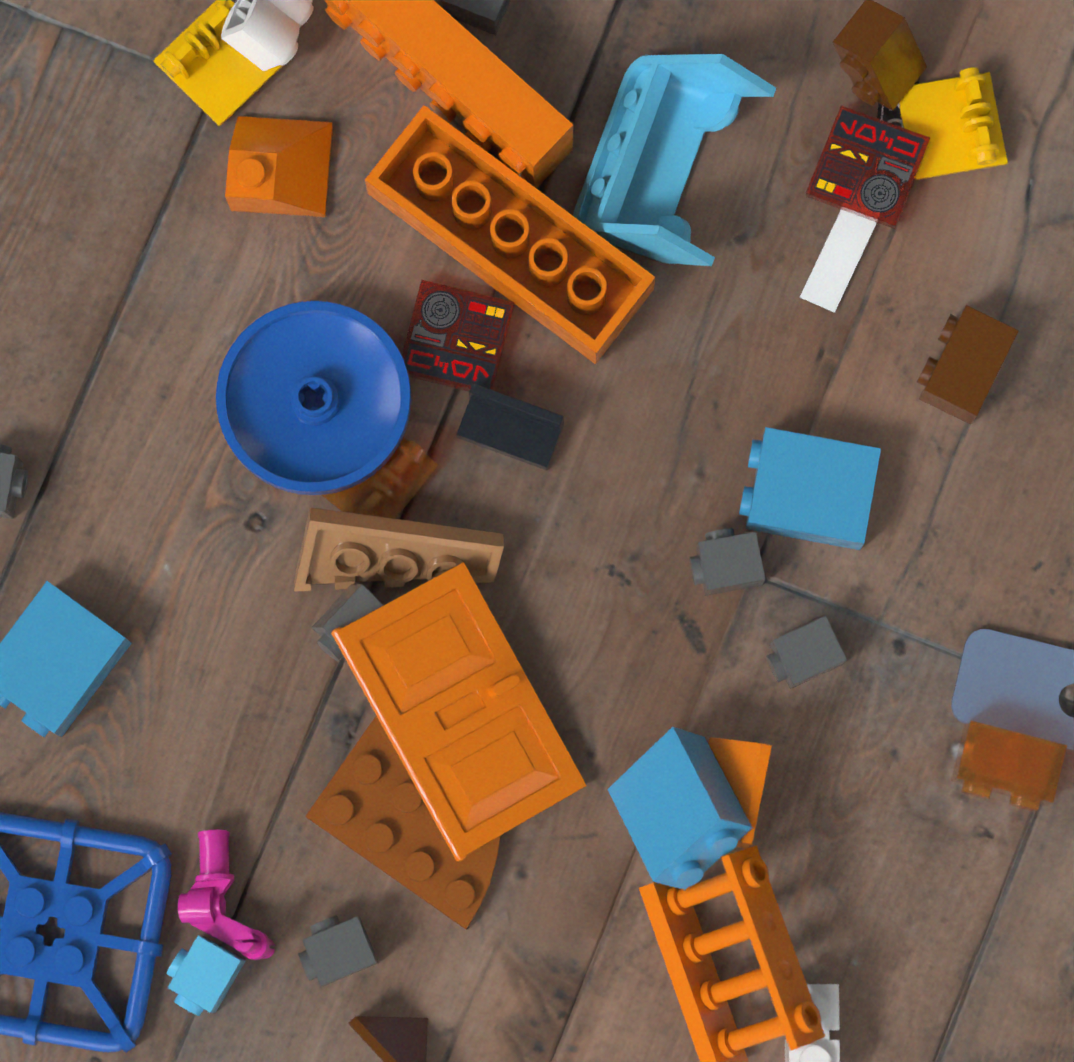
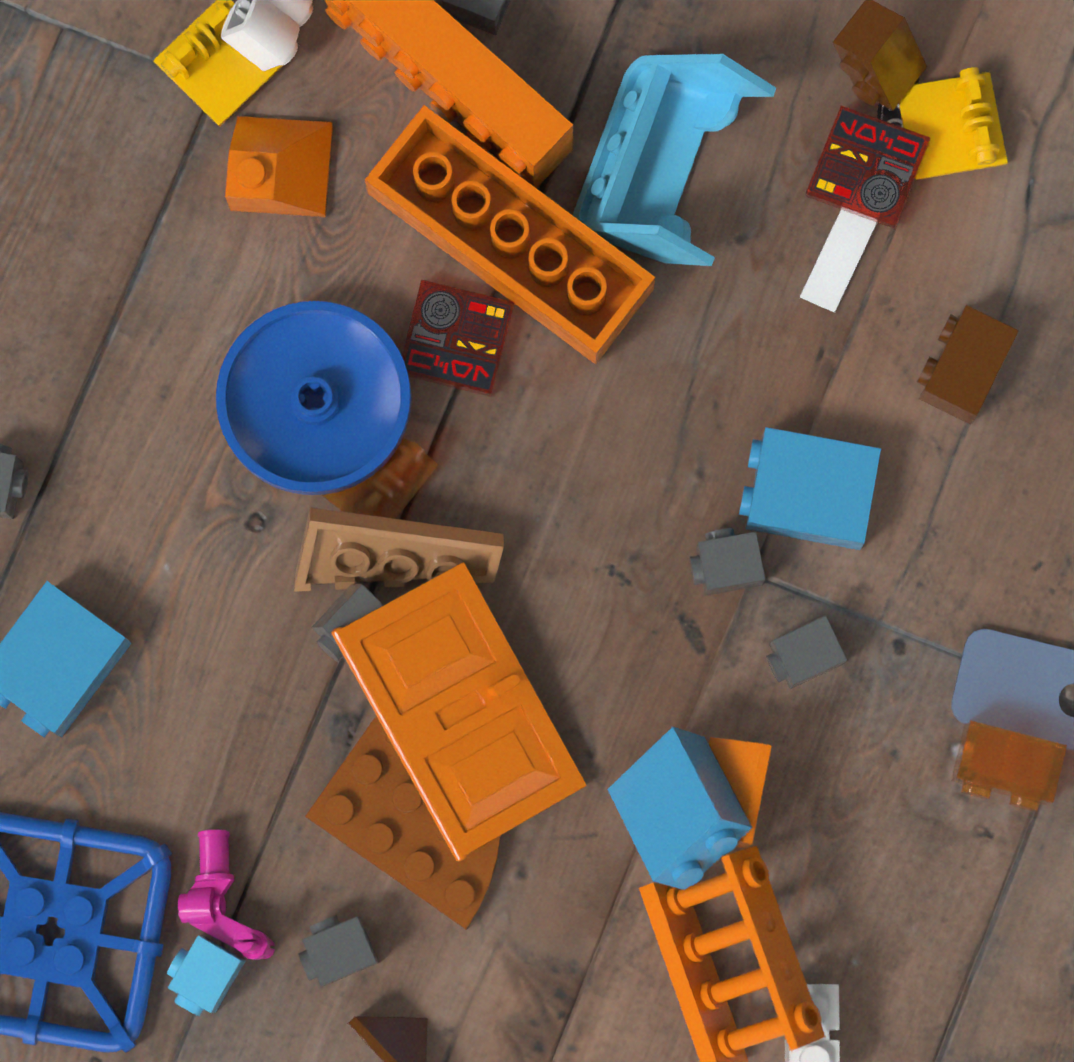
black panel [456,383,564,471] -> none

